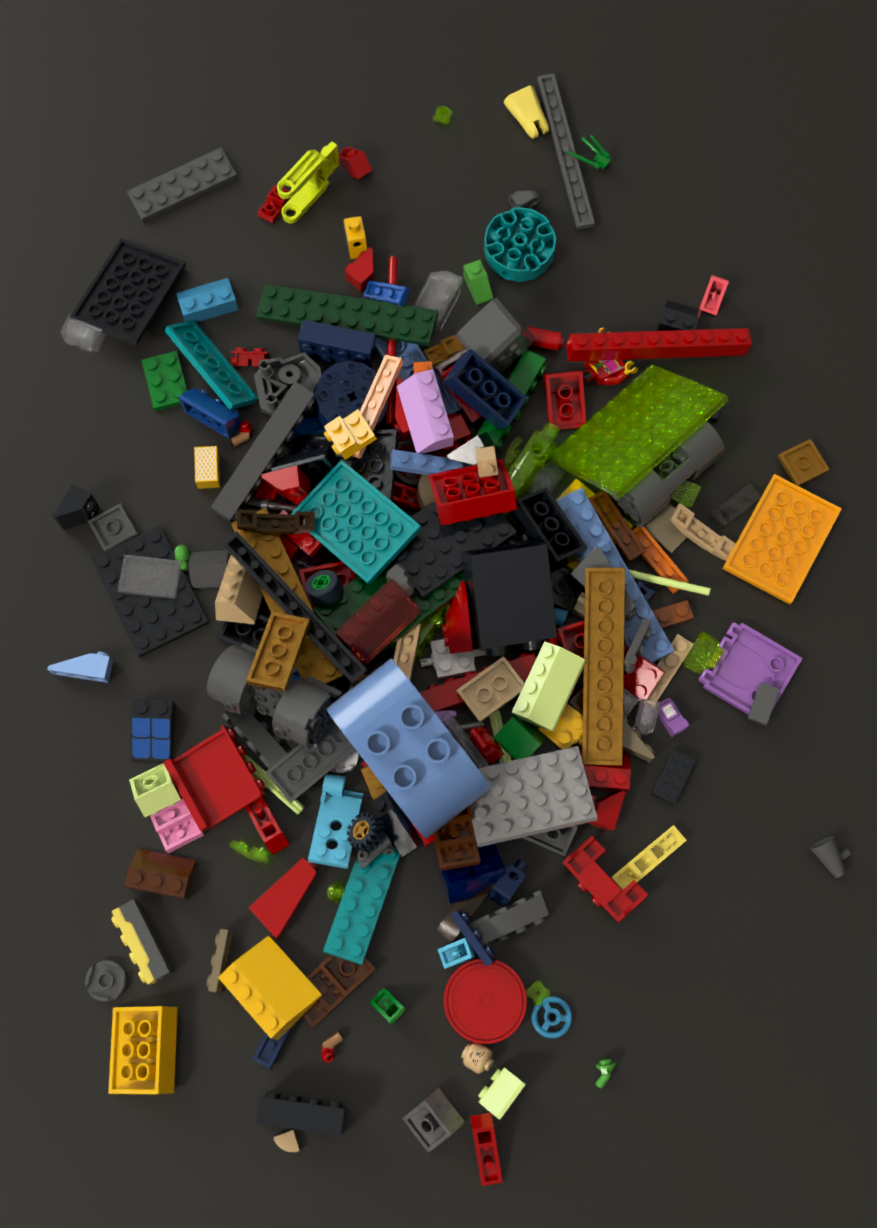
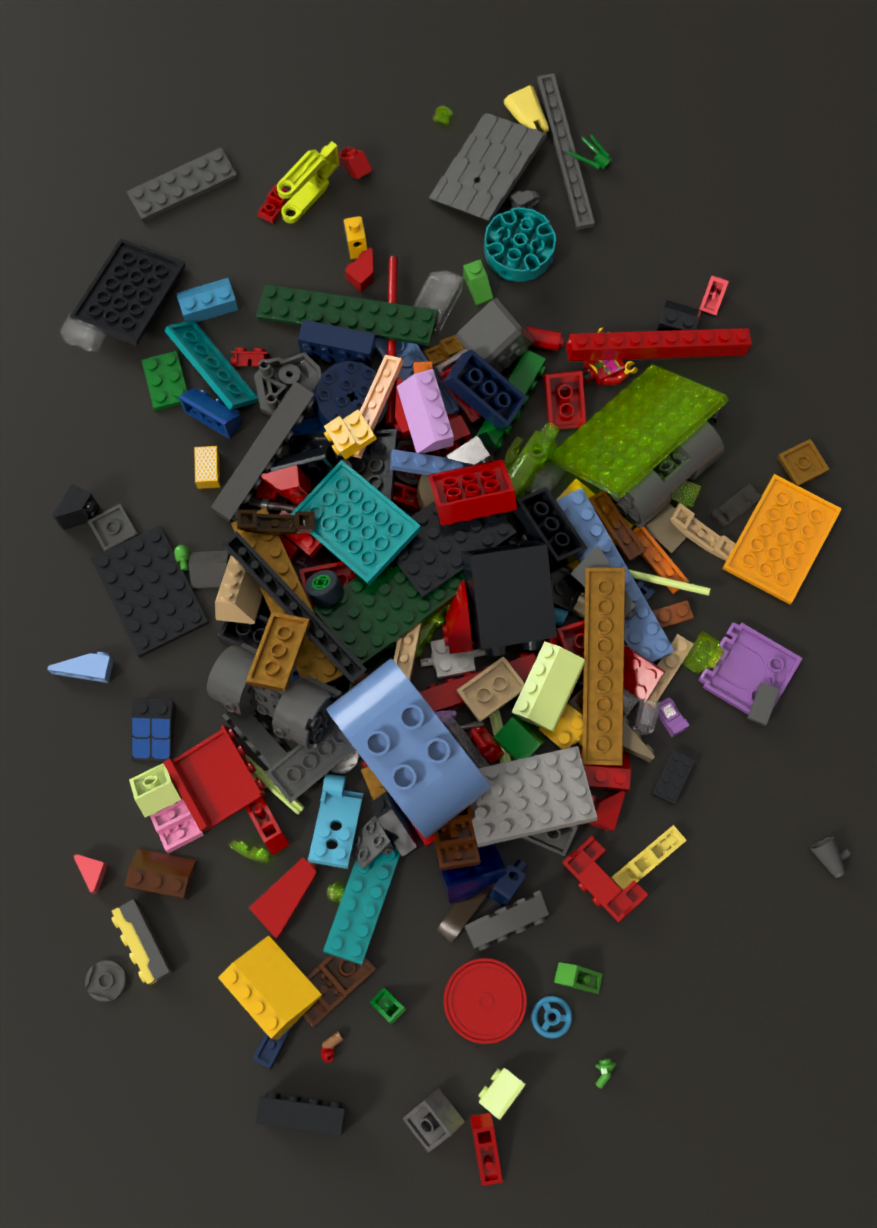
yellow slope [109,1006,178,1094] -> none
clear tile [118,555,182,599] -> none
dark tan plate [207,929,233,993] -> none
arm [231,421,253,446] -> none
tan tile [273,1130,300,1152] -> none
clear red slope [335,578,421,666] -> none
black wheel [347,813,385,852] -> none
blue tile [363,280,410,307] -> none
dark grey rock [386,564,415,597] -> none
medium azure slope [438,938,475,969] -> none
dark blue plate [450,910,496,967] -> none
tan head [462,1042,494,1074] -> none
tan brick [475,446,498,477] -> none
clear neon green plate [526,980,550,1006] -> none
dark grey plate [624,618,652,674] -> none
none -> coral slope [73,855,108,894]
none -> dark grey piece [429,113,547,222]
none -> bright green slope [554,962,603,994]

